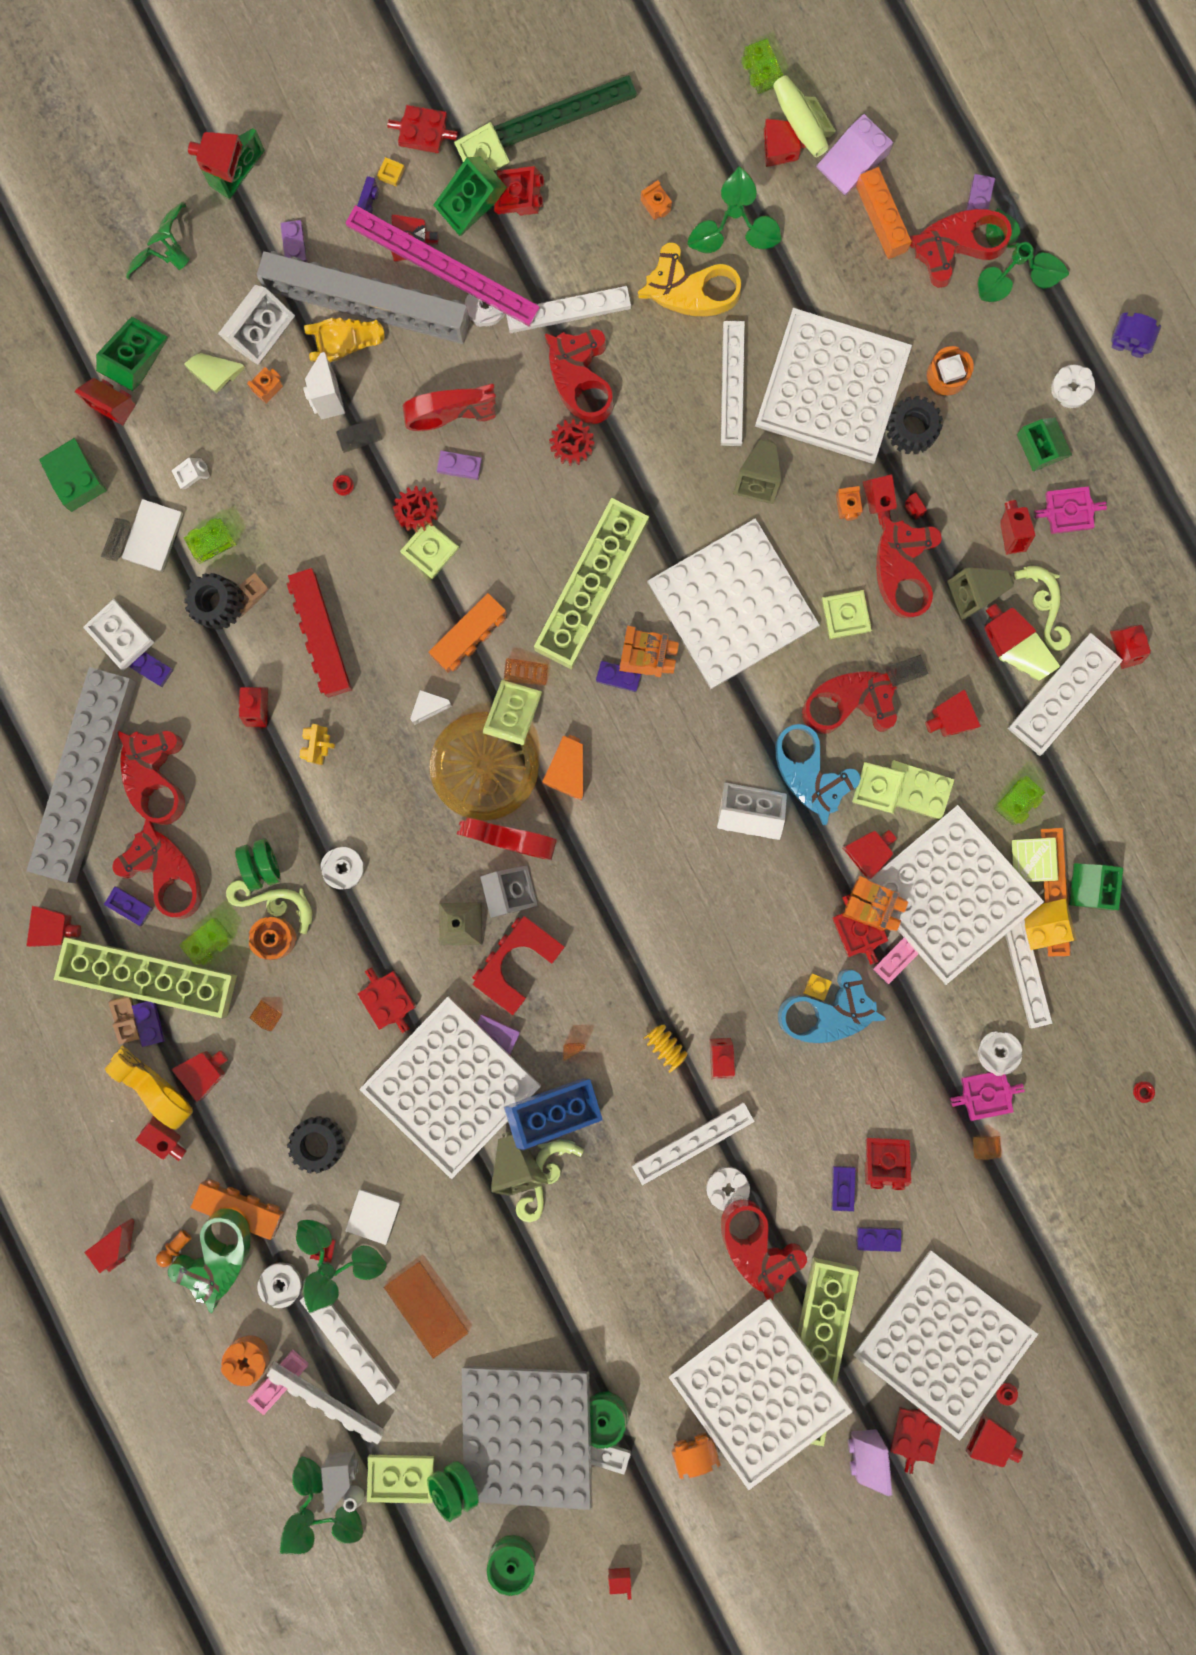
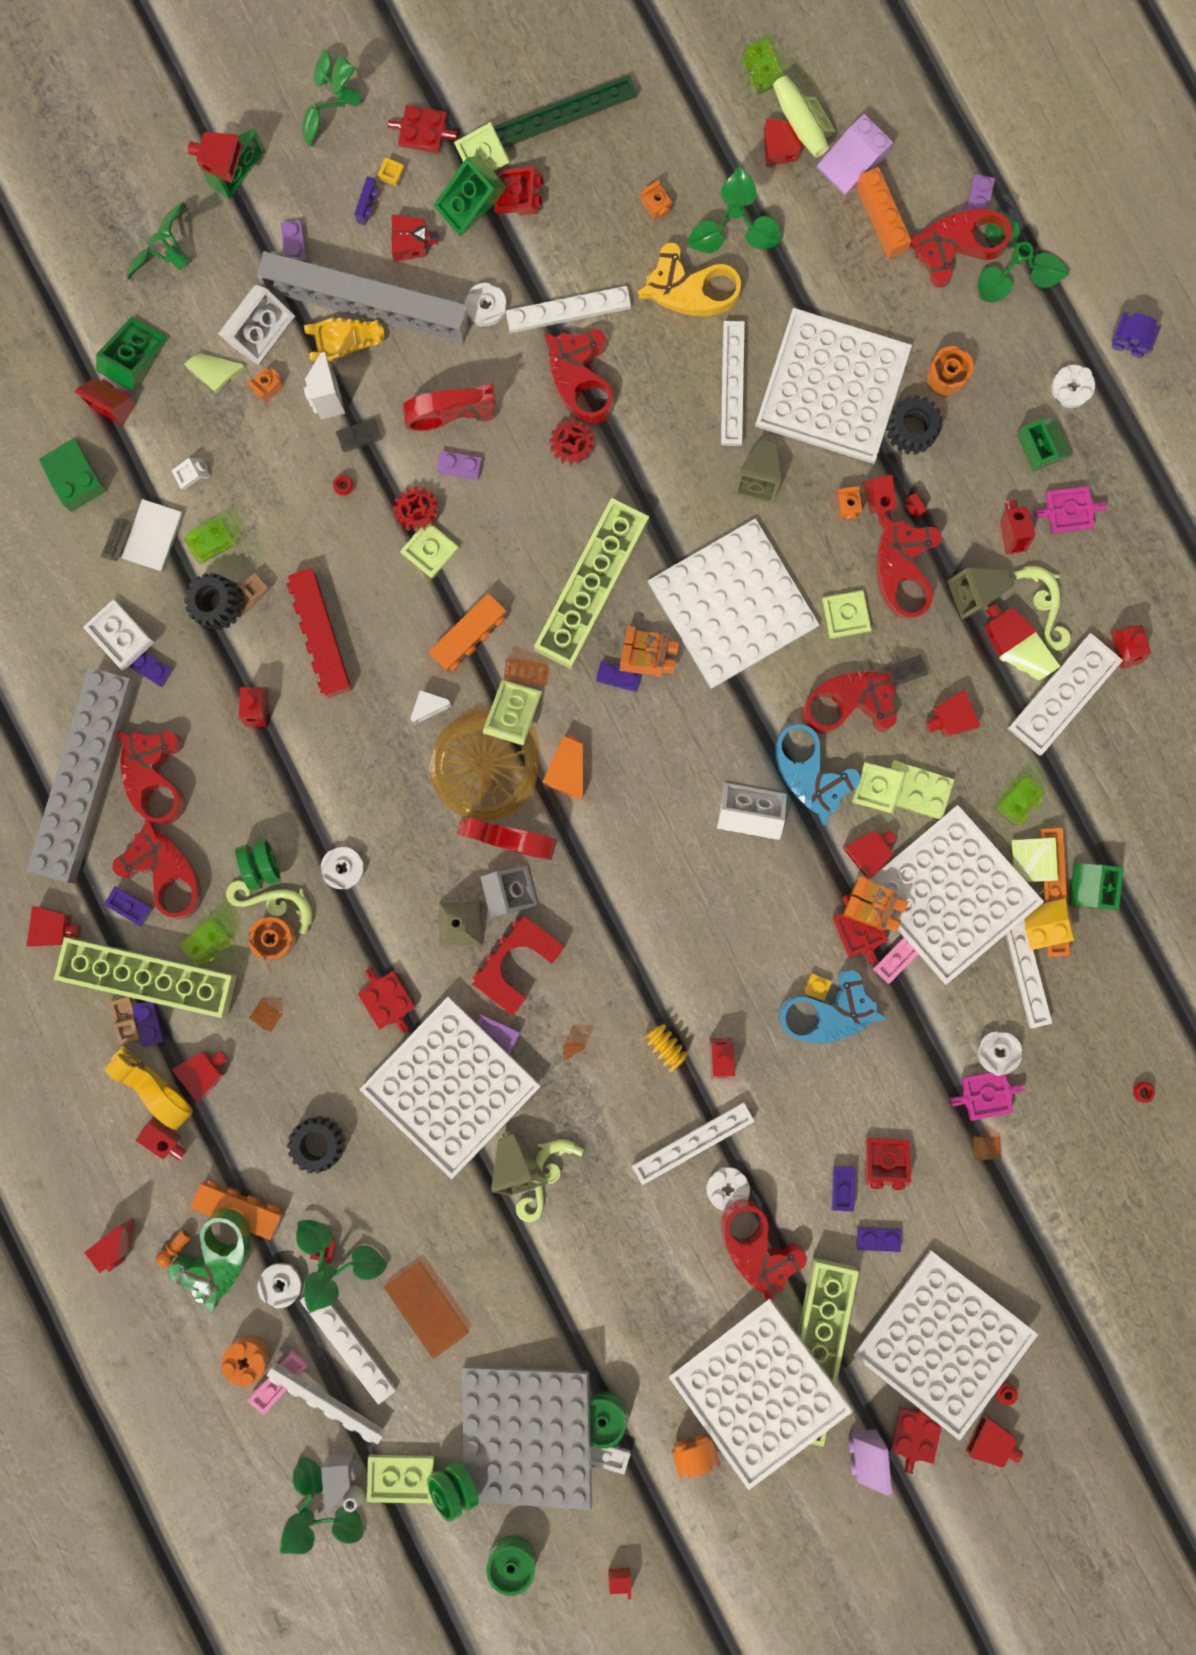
yellow hips [299,724,335,765] -> none
dark pink plate [345,205,540,327] -> none
white tile [345,1189,401,1245] -> none
blue brick [504,1079,603,1150] -> none
white plate [938,355,966,383] -> none
none -> green plant [302,49,361,147]

